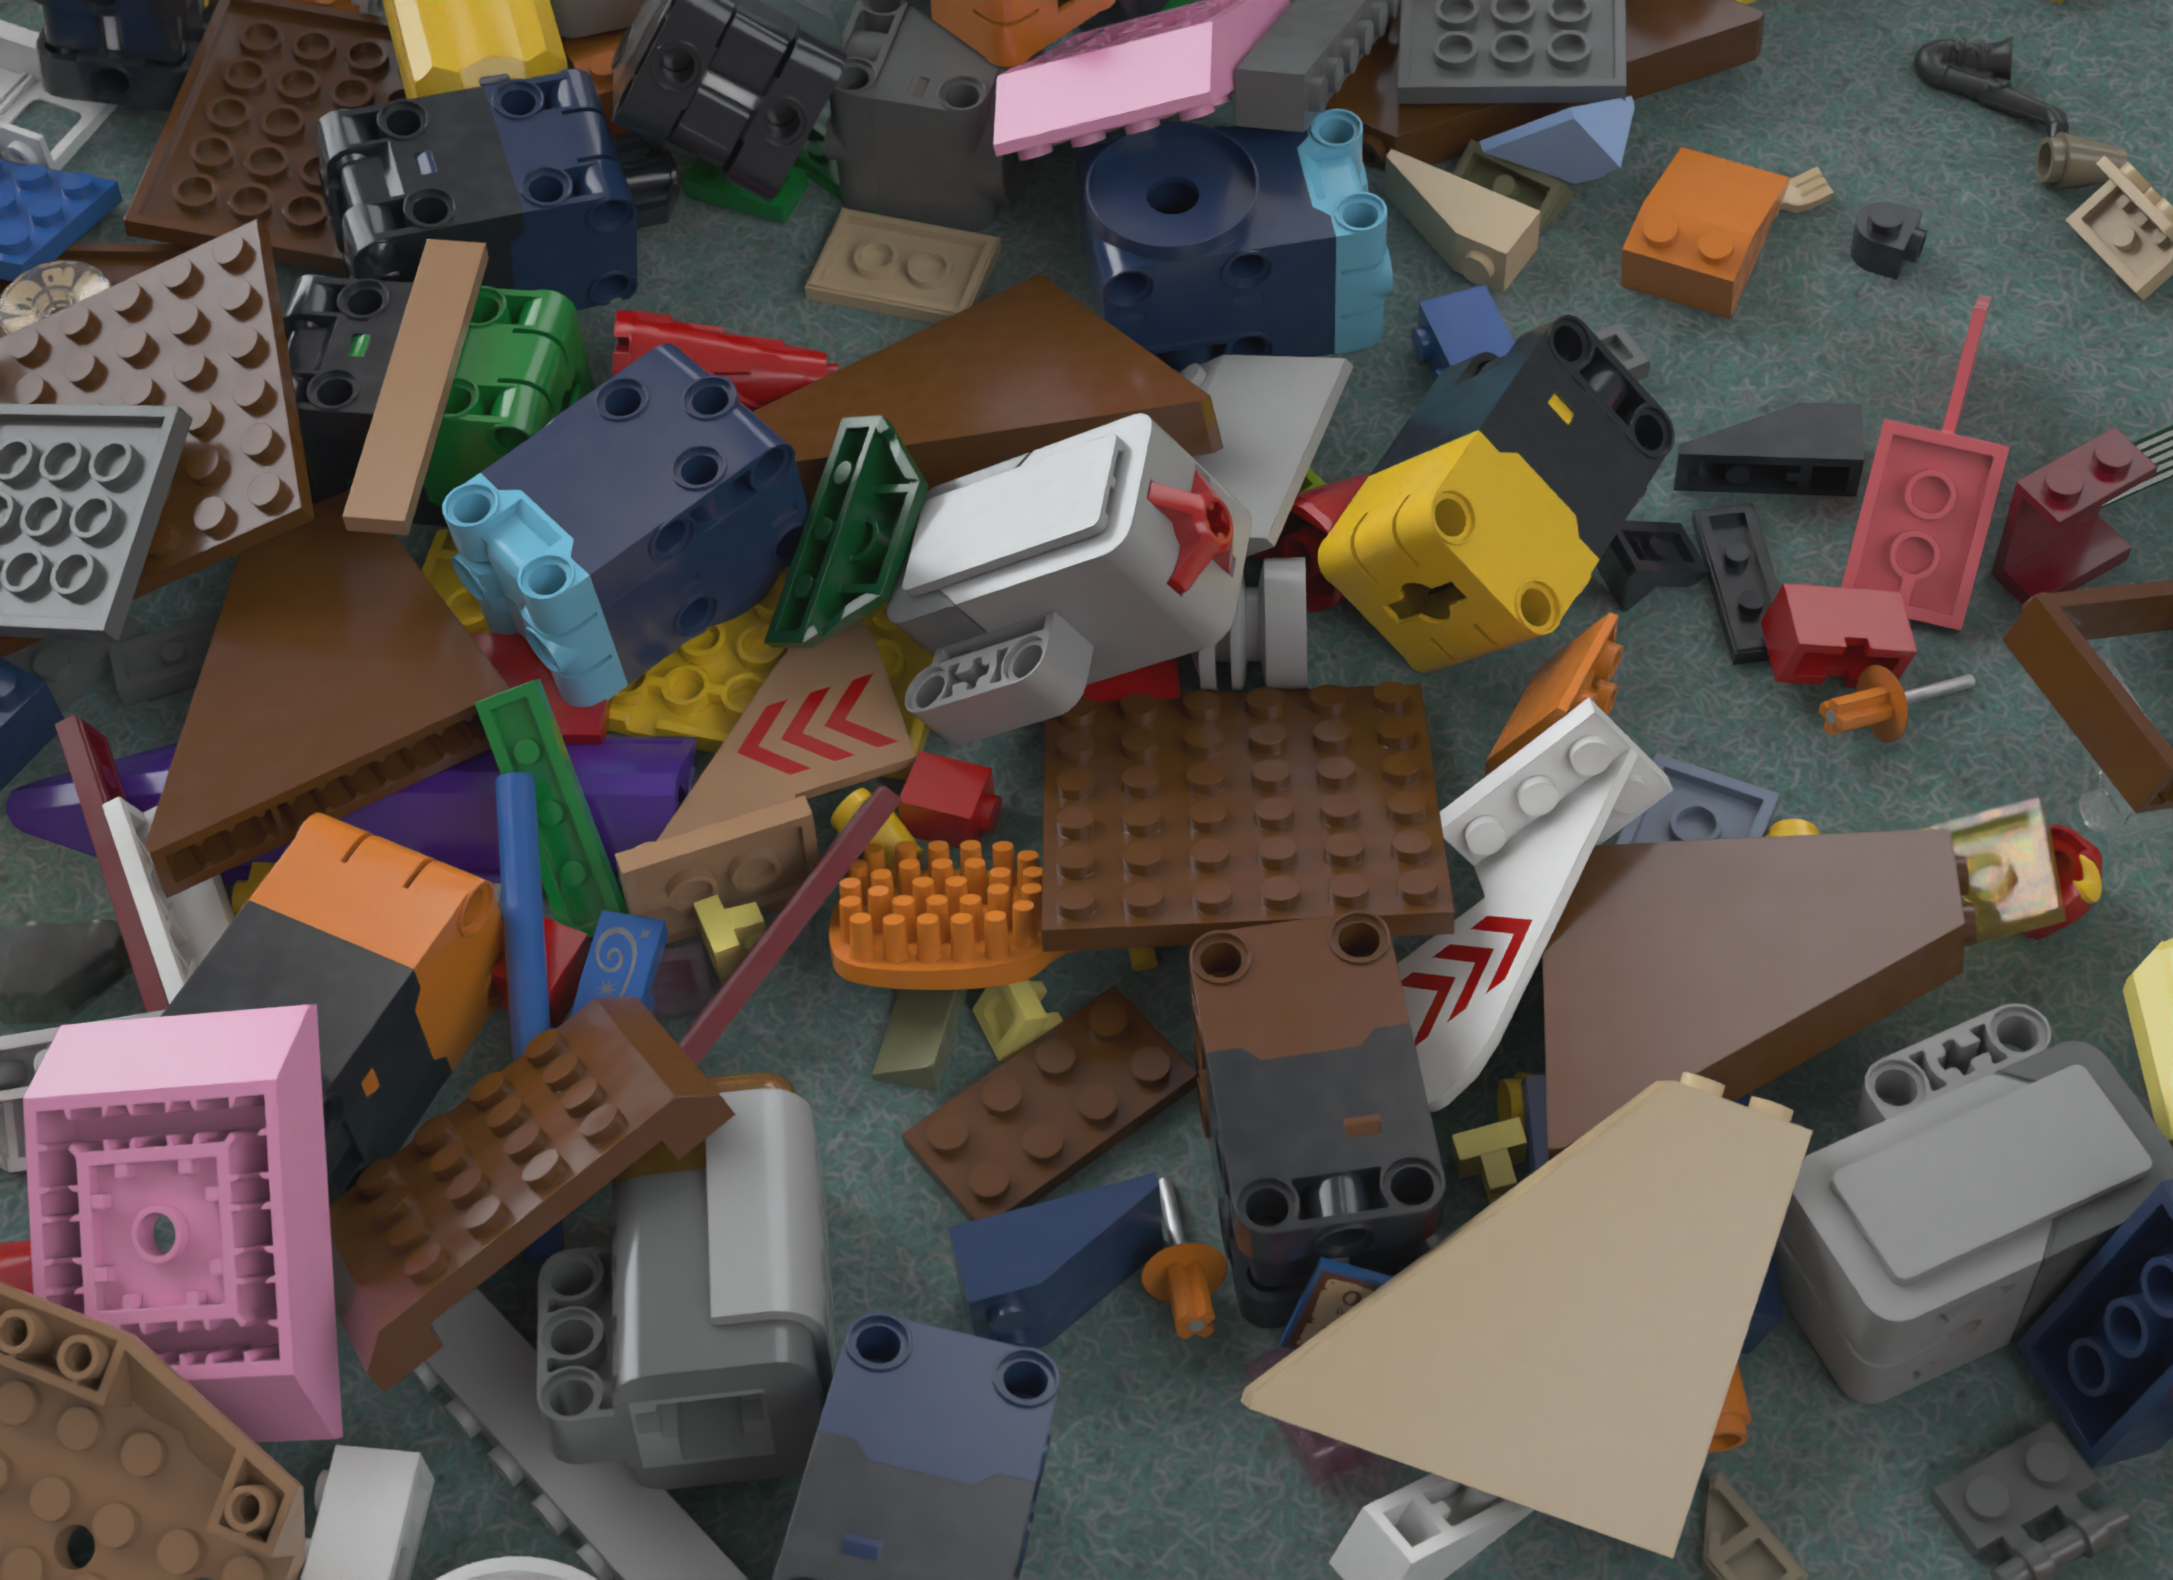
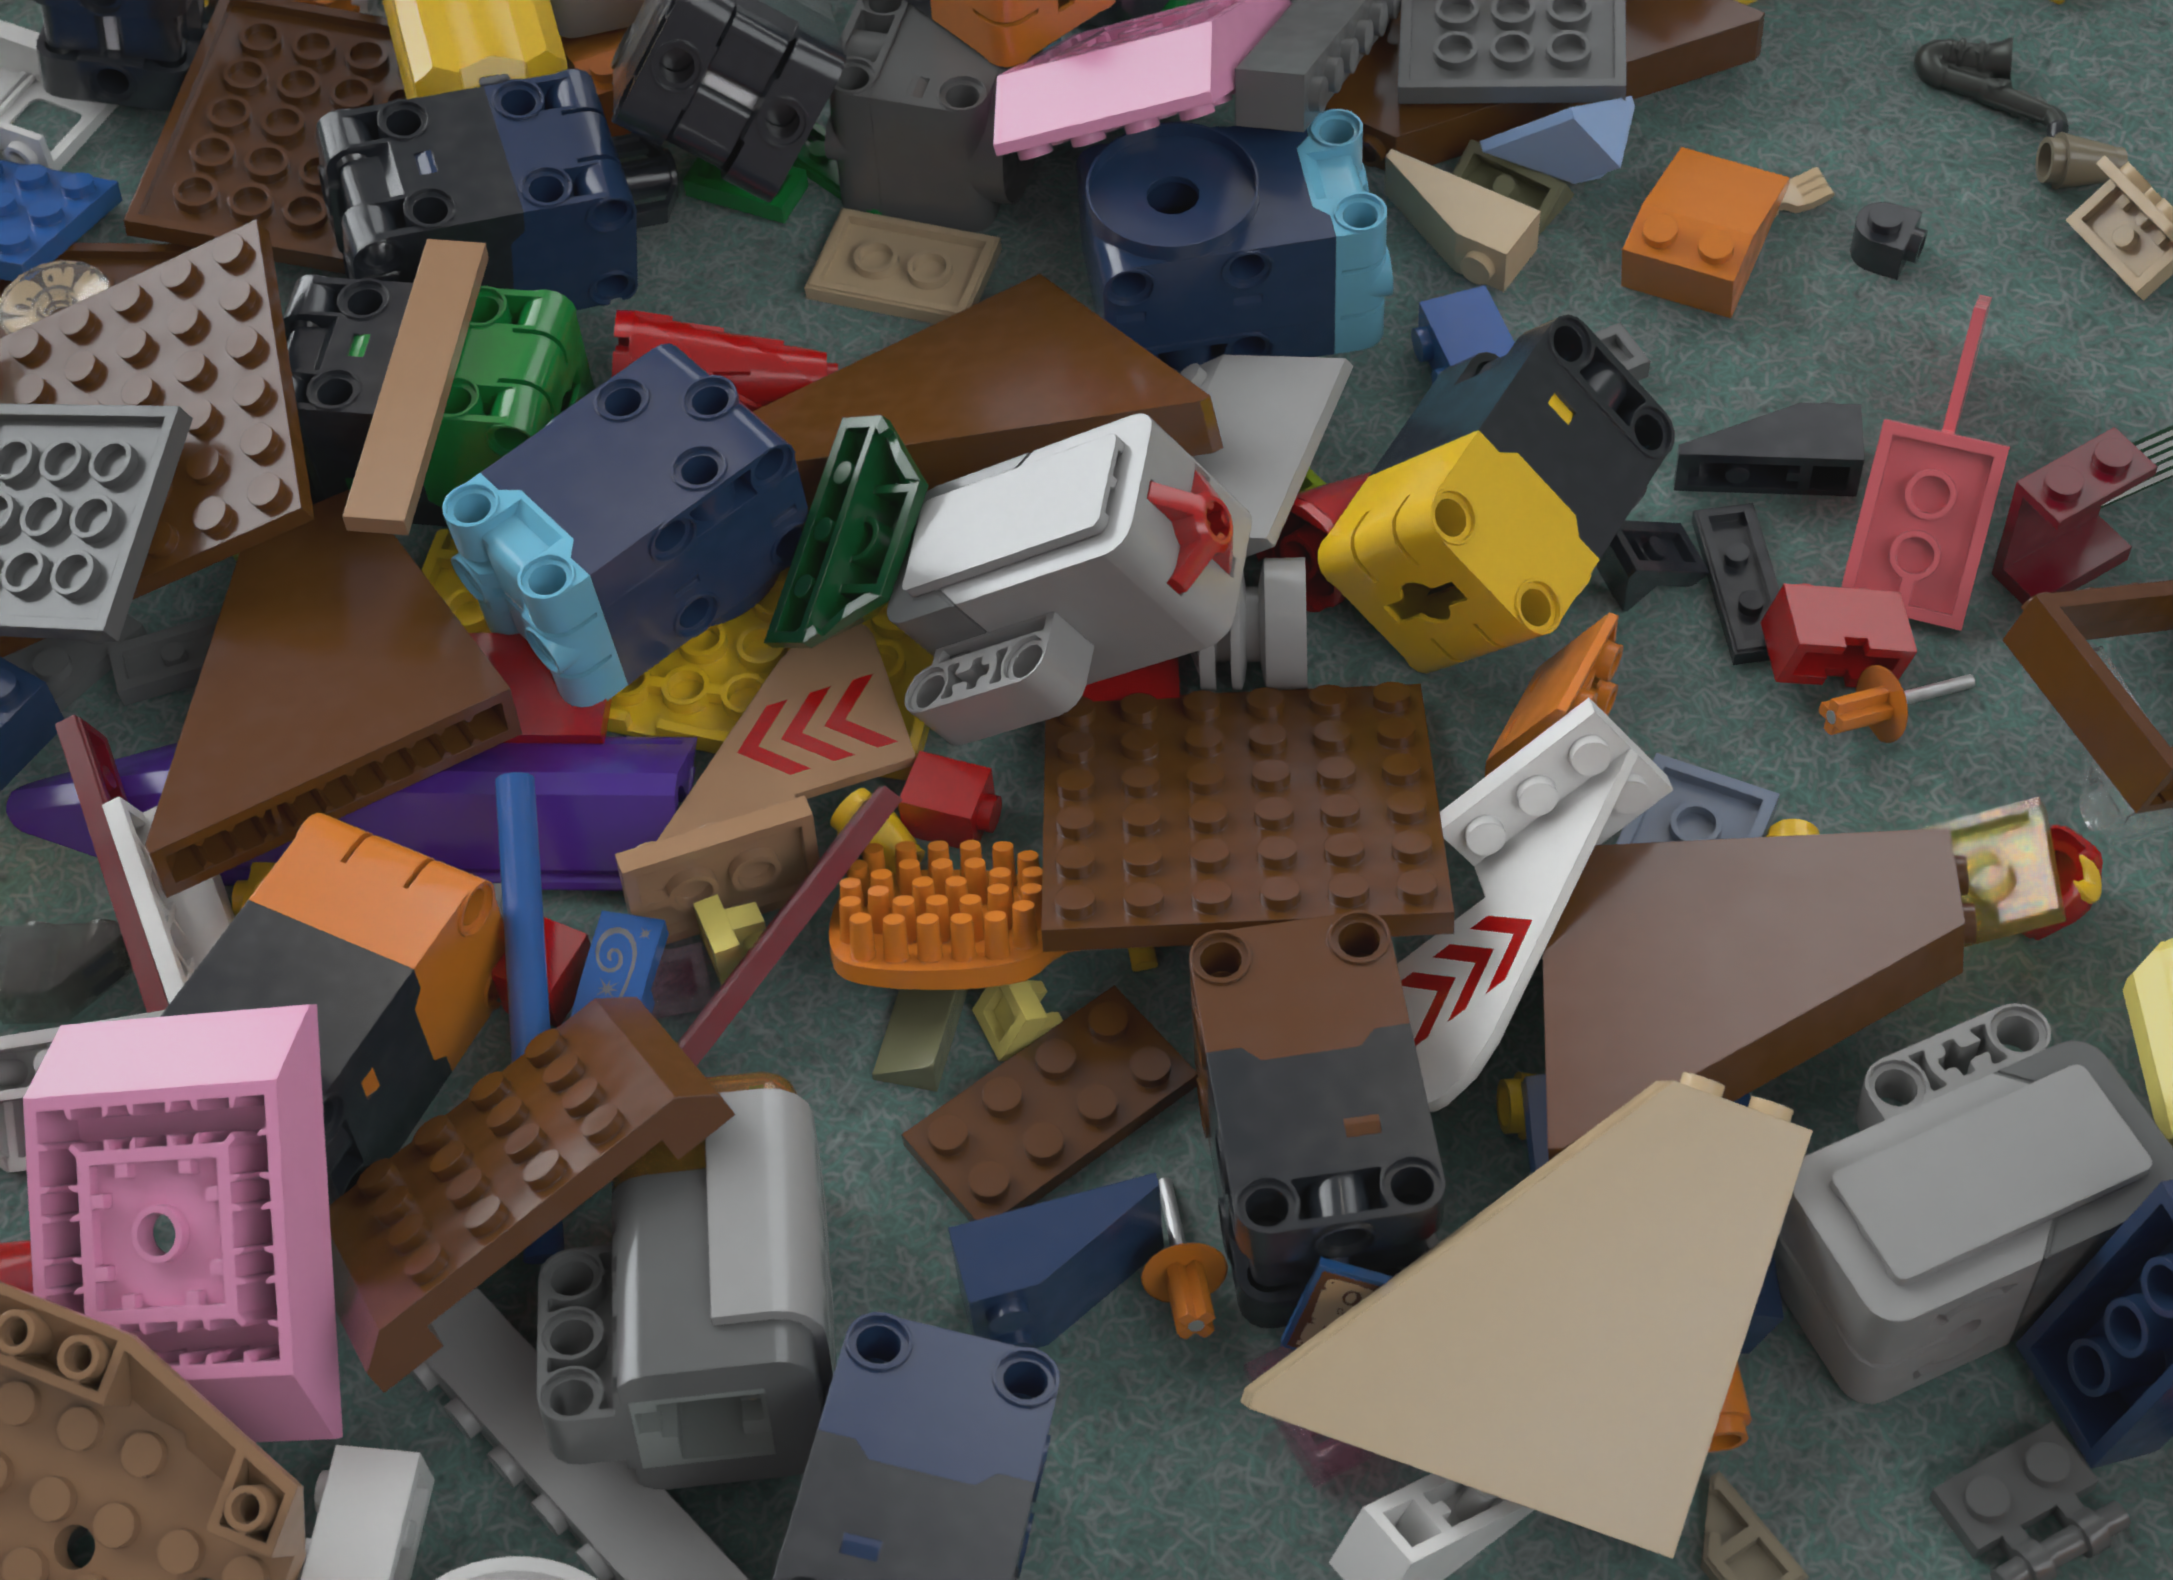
green plate [474,679,628,938] -> none
light yellow tile [1451,1117,1527,1204] -> none

